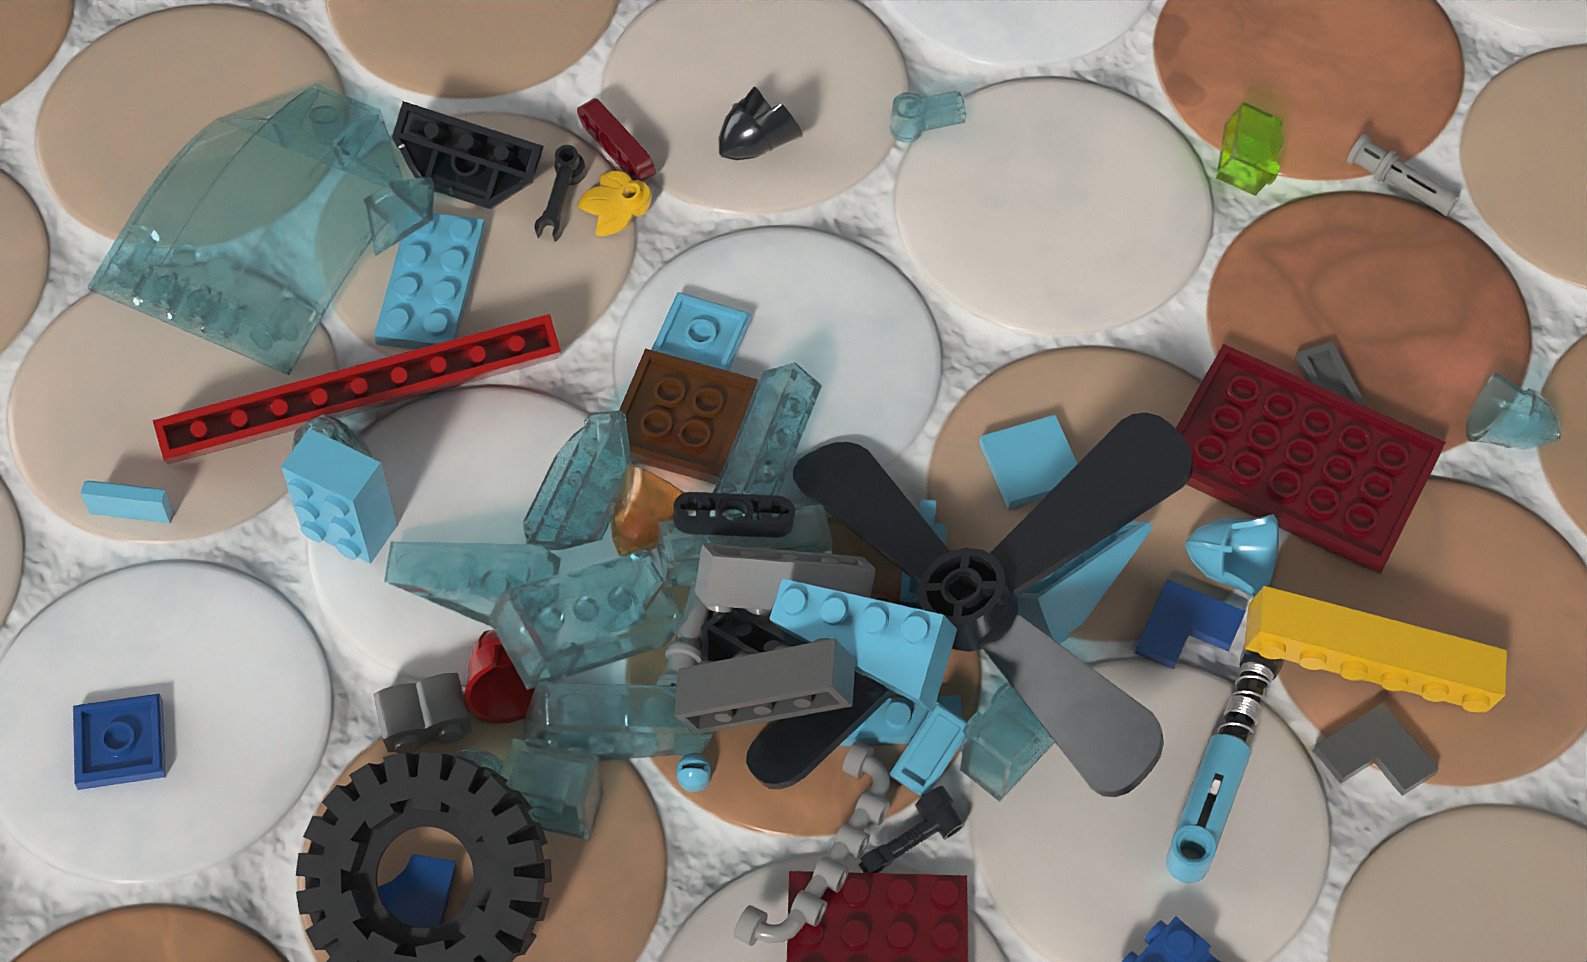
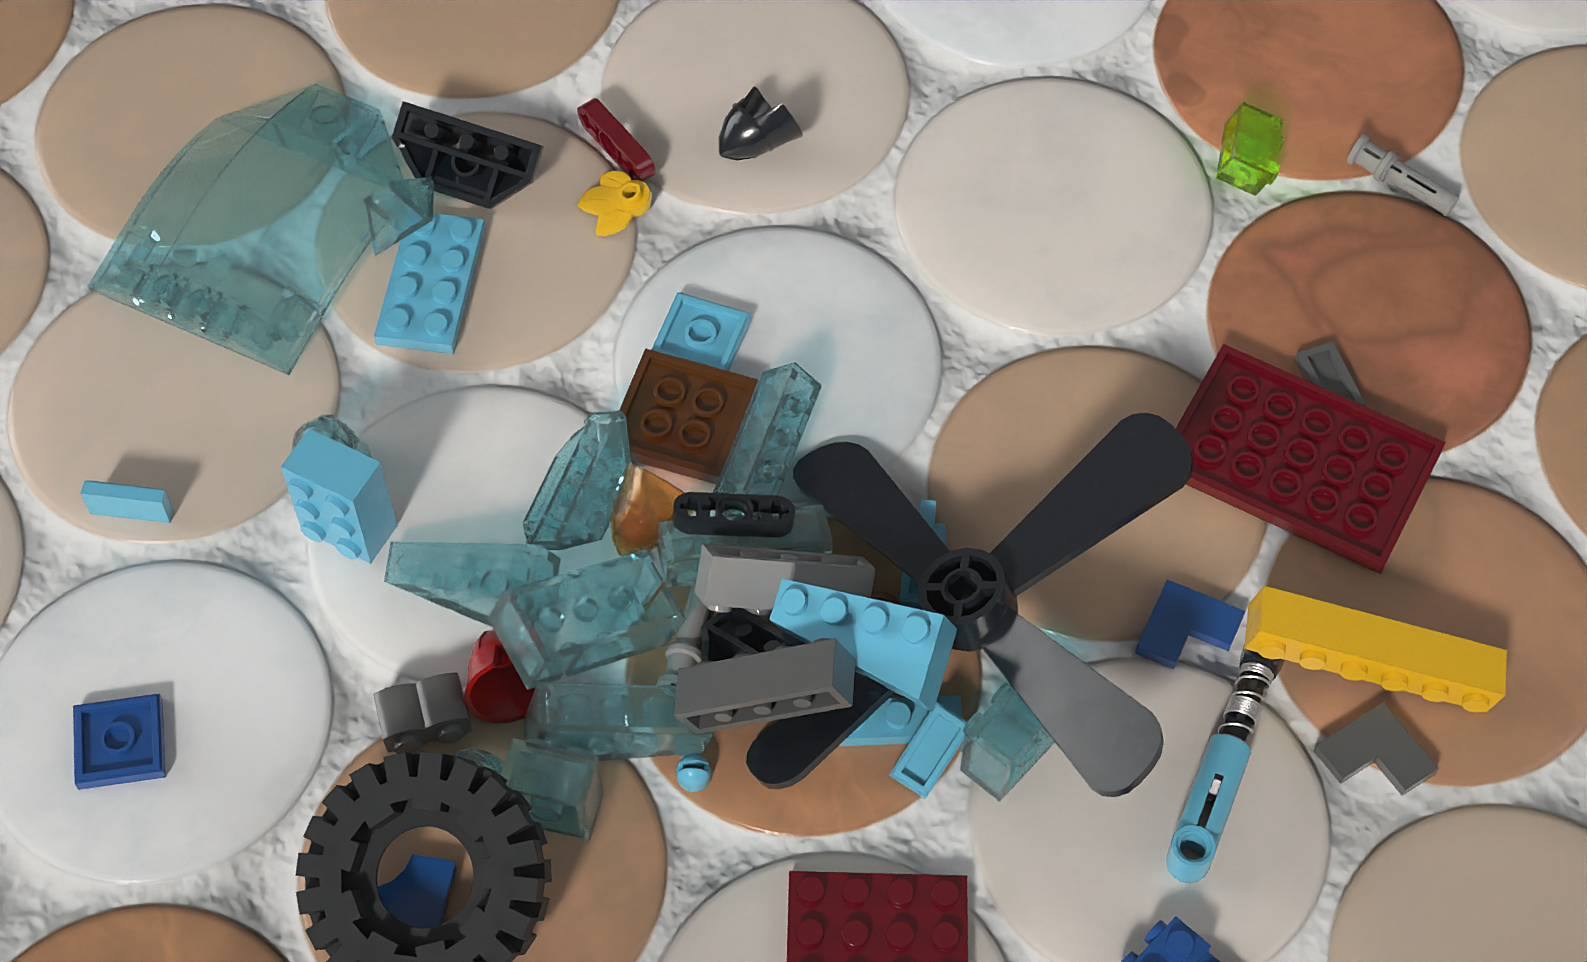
red brick [152,314,561,465] -> none
black brick [534,145,586,242] -> none
light grey bar [734,740,890,946] -> none
black brick [858,786,965,873] -> none
clear light blue piece [889,91,966,142] -> none
medium azure tile [979,415,1078,509] -> none
medium azure wedge [1017,521,1152,644] -> none
medium azure helmet [1184,514,1279,598] -> none
clear light blue helmet [1466,373,1561,450] -> none

